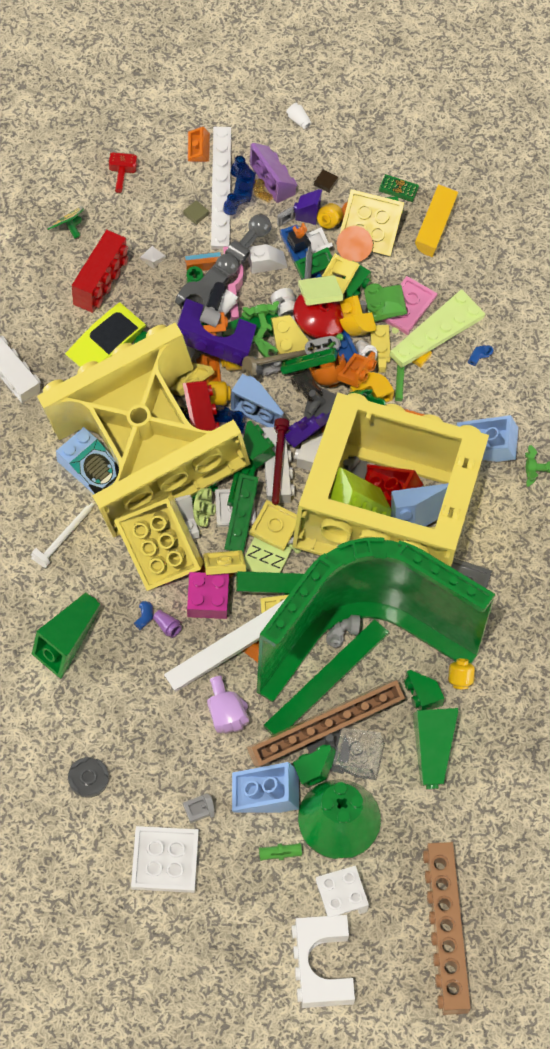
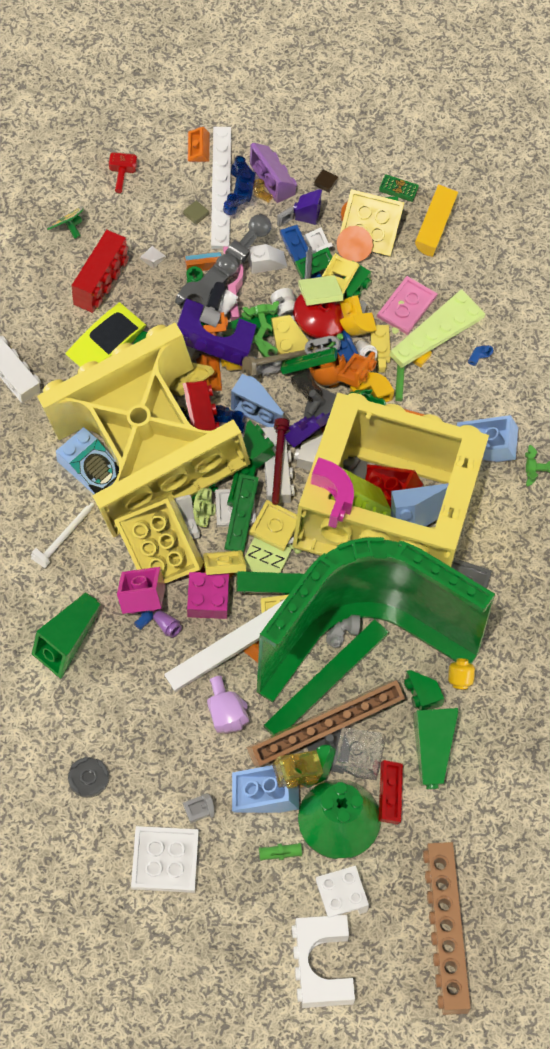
yellow head [208,381,231,406] -> none
white cone [286,103,312,129] -> none
black piece [287,223,311,253] -> none
yellow head [317,203,343,229] -> none
bright green slope [364,283,407,321] -> none
none -> dark pink brick [117,567,165,614]
none -> clear yellow brick [272,750,323,789]
none -> dark pink arch [311,457,354,528]
none -> red plate [379,760,403,825]

